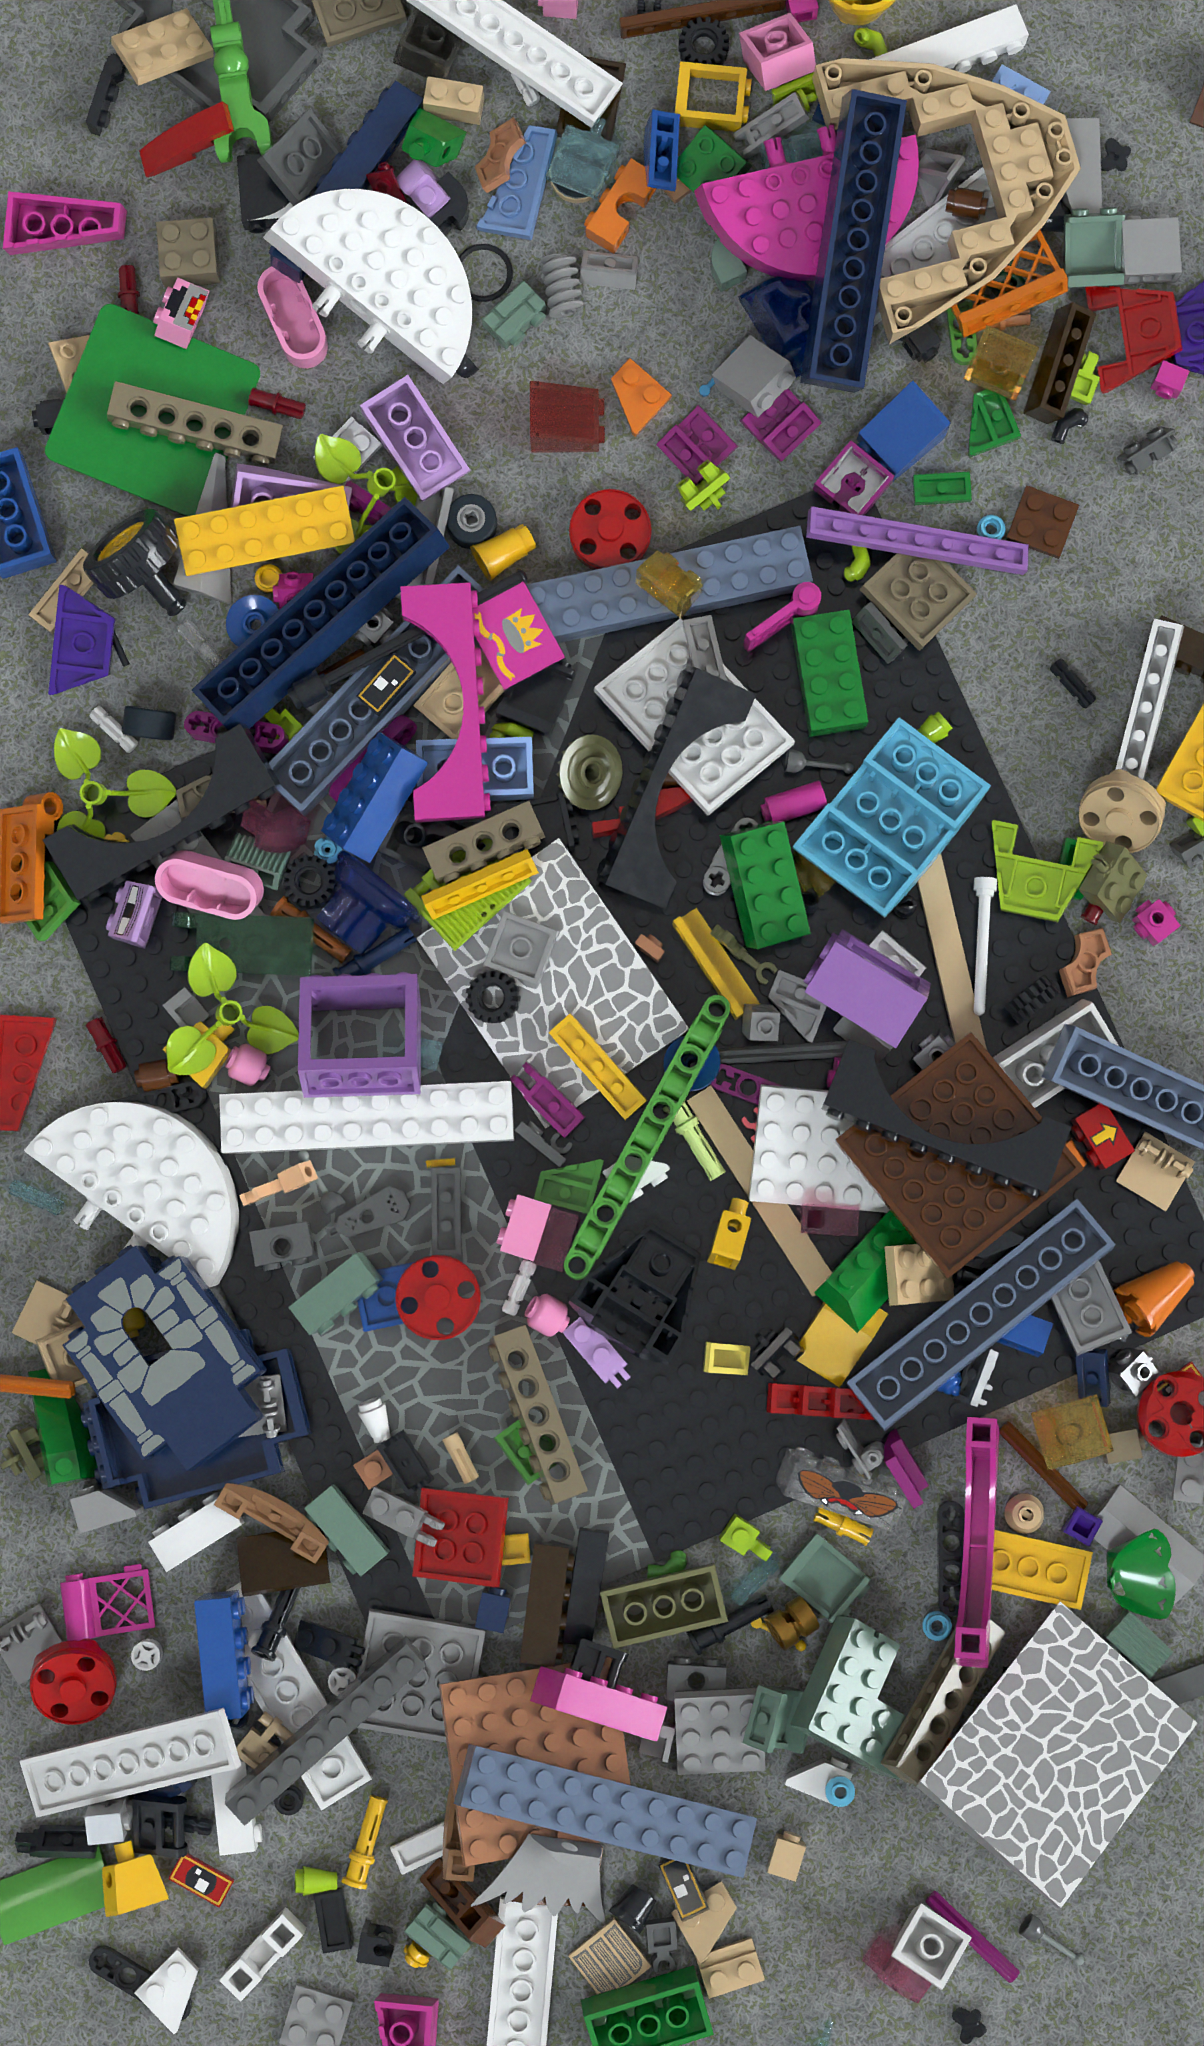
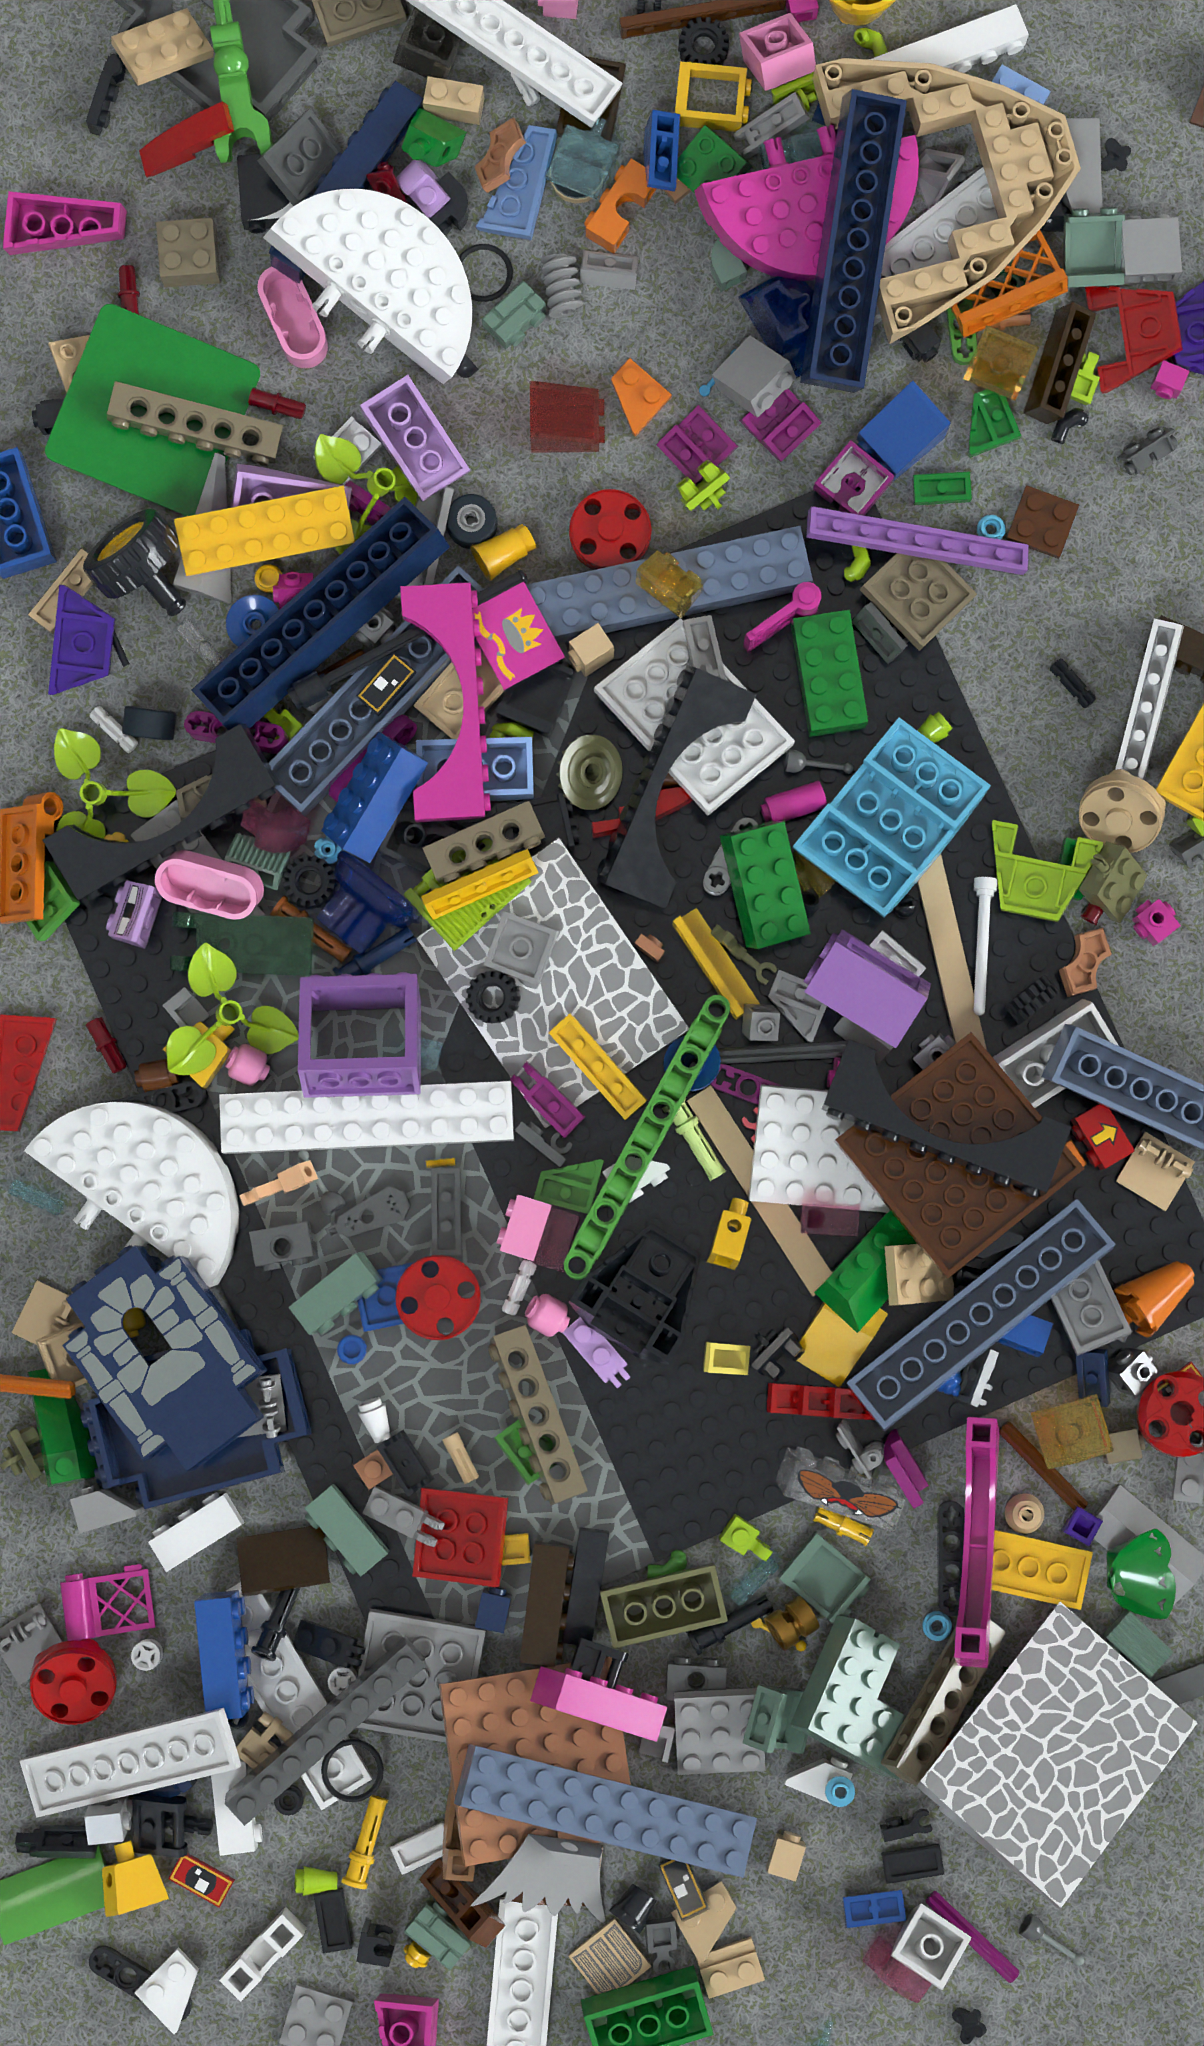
brick [153,277,209,349] -> none
medium nougat slope [214,1483,329,1564] -> none
reddish brown brick [945,187,989,221] -> none
none -> black tyre [321,1739,384,1802]
none -> blue tile [337,1335,367,1364]
none -> tan brick [568,623,614,677]
none -> blue hinge [842,1890,906,1928]
none -> black plate [879,1809,933,1842]
none -> black tile [881,1843,945,1884]

